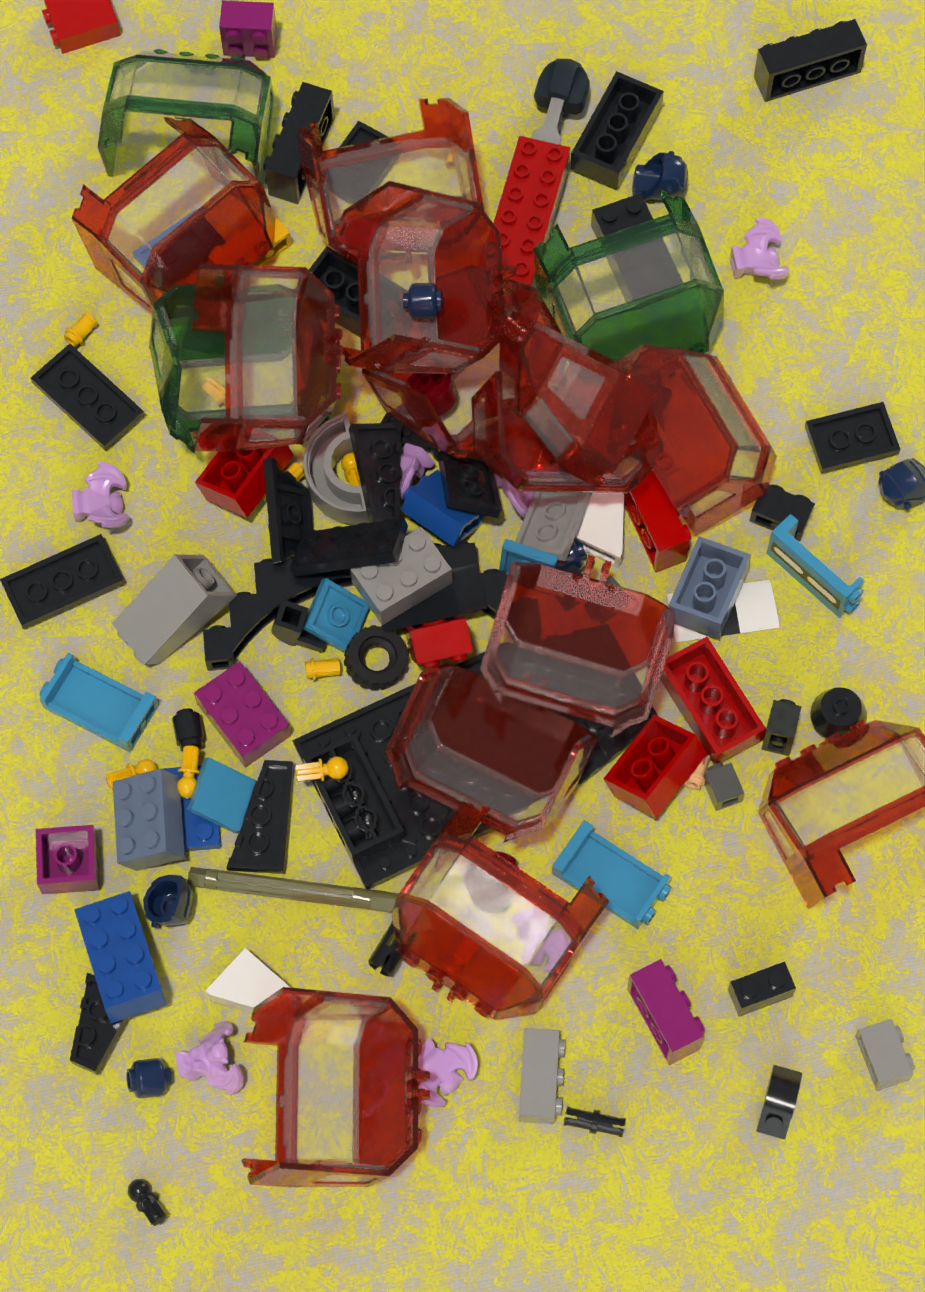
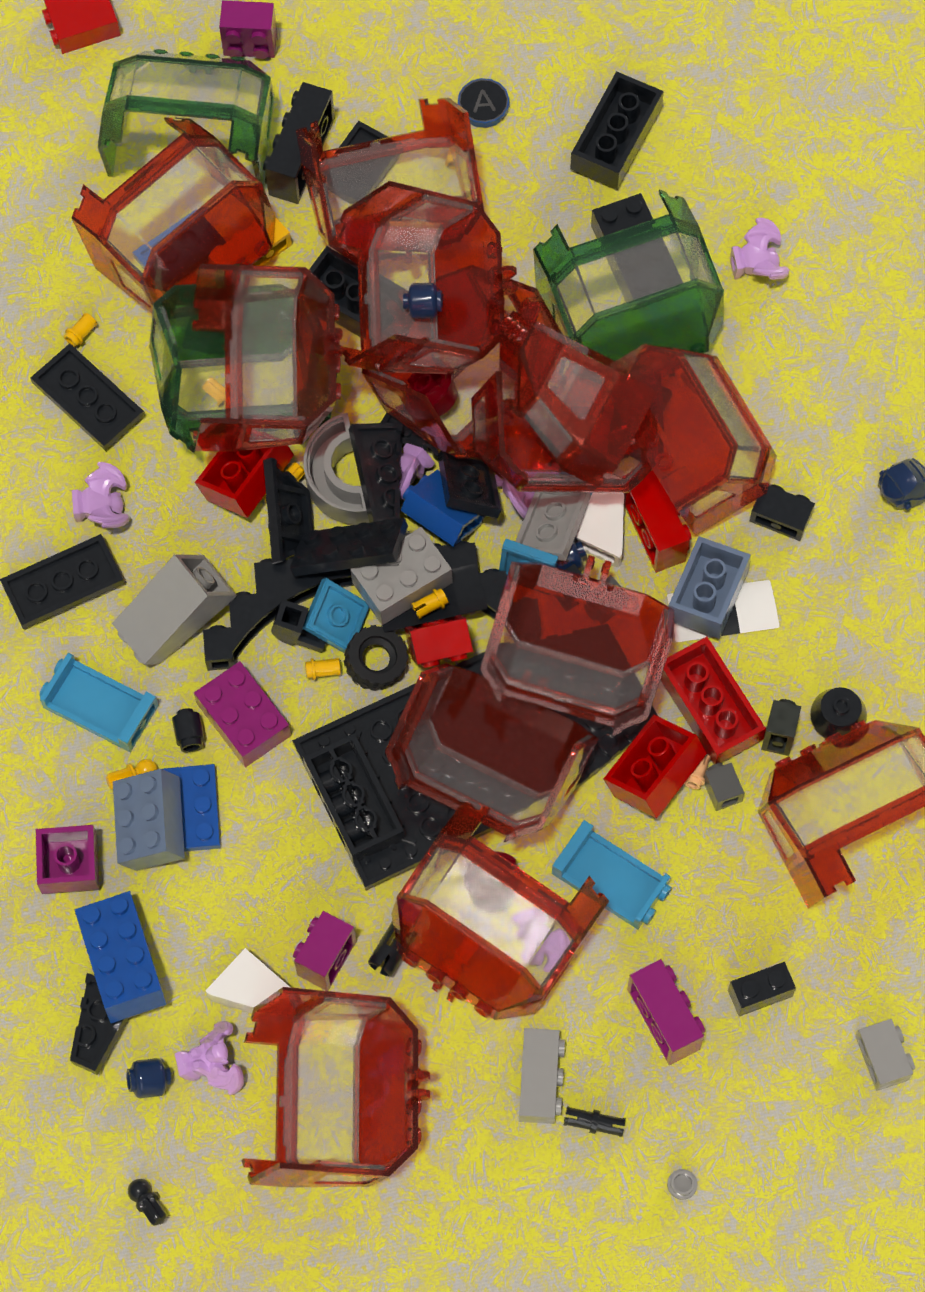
dark blue helmet [143,875,193,928] -> none
yellow axle [177,745,200,799] -> none
dark azure tile [187,757,256,833] -> none
olive piece [188,867,404,914] -> none
black wing [226,760,294,874] -> none
yellow axle [295,757,349,782] -> none
yellow axle [341,452,361,486] -> none
lavender animal [409,1038,478,1108] -> none
red piece [479,59,590,306] -> none
dark blue helmet [632,151,688,201] -> none
black brick [754,19,867,102] -> none
black brick [756,1065,802,1140] -> none
dark azure panel [766,514,865,618] -> none
black plate [805,402,900,473] -> none
none -> magenta brick [293,911,356,992]
none -> yellow pin [411,588,449,619]
none -> black tile [458,78,509,128]
none -> light grey plate [667,1169,697,1200]

